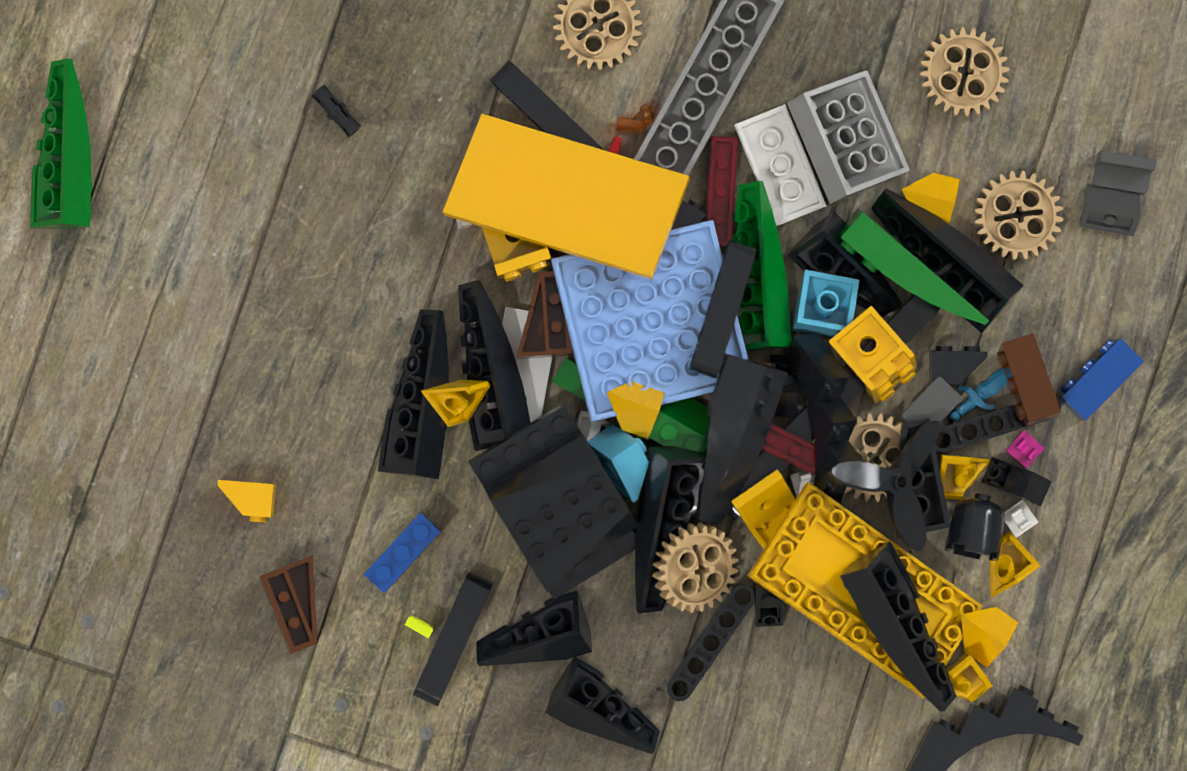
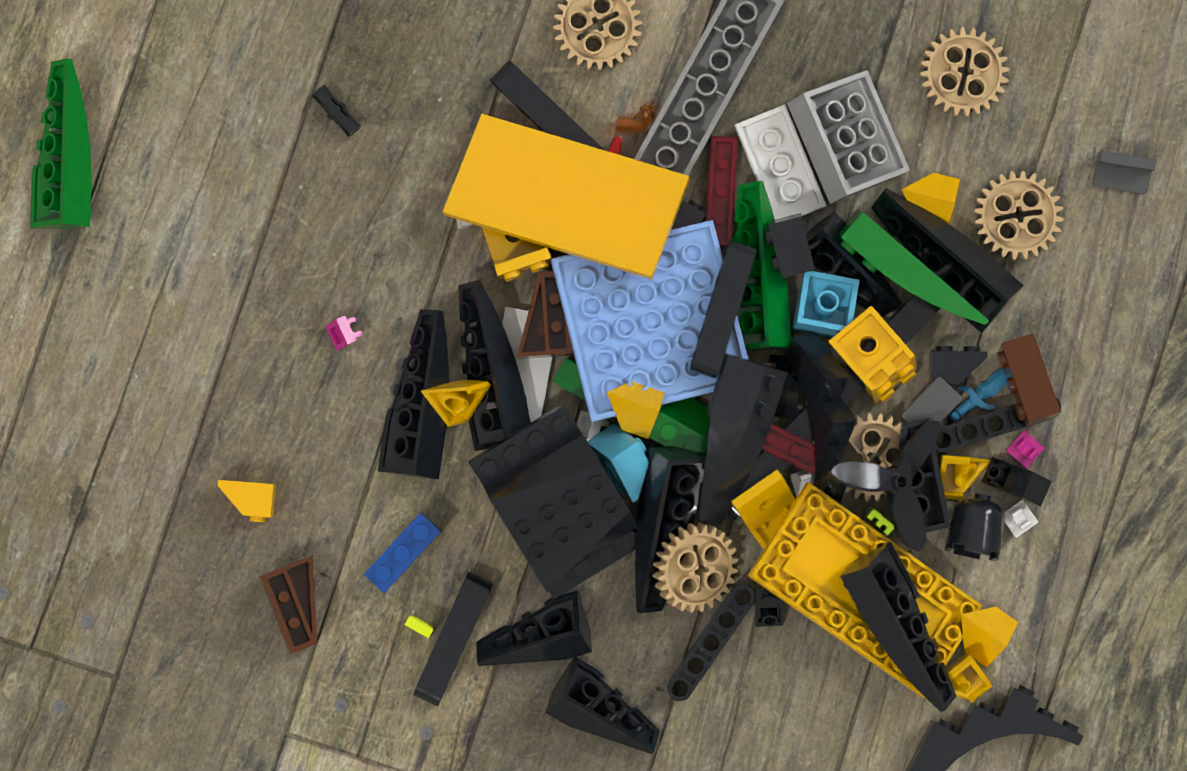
yellow slope [989,531,1040,598] -> none
blue brick [1058,338,1144,421] -> none
dark grey panel [1080,186,1141,236] -> none
none -> dark pink tile [325,316,362,351]
none -> black brick [765,213,815,278]
none -> lime tile [863,508,894,535]

